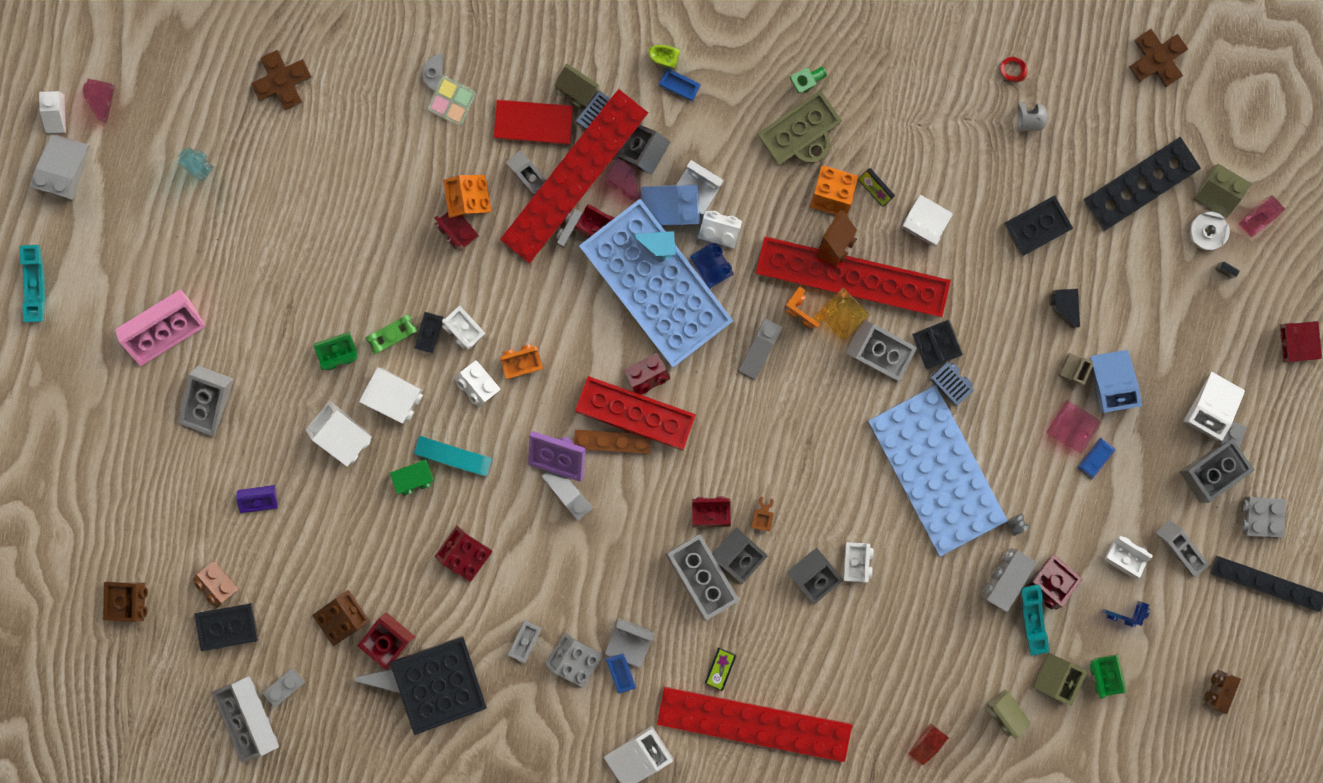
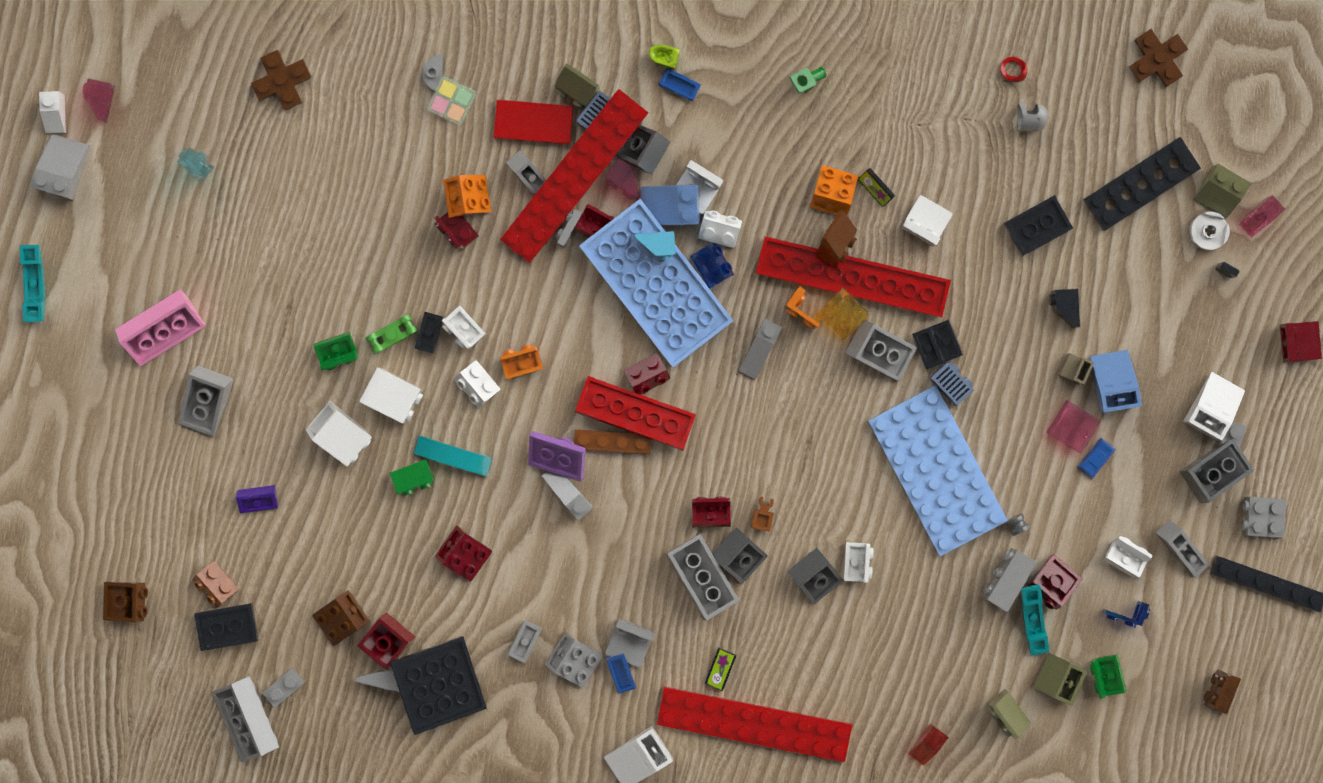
olive plate [757,90,842,165] -> none

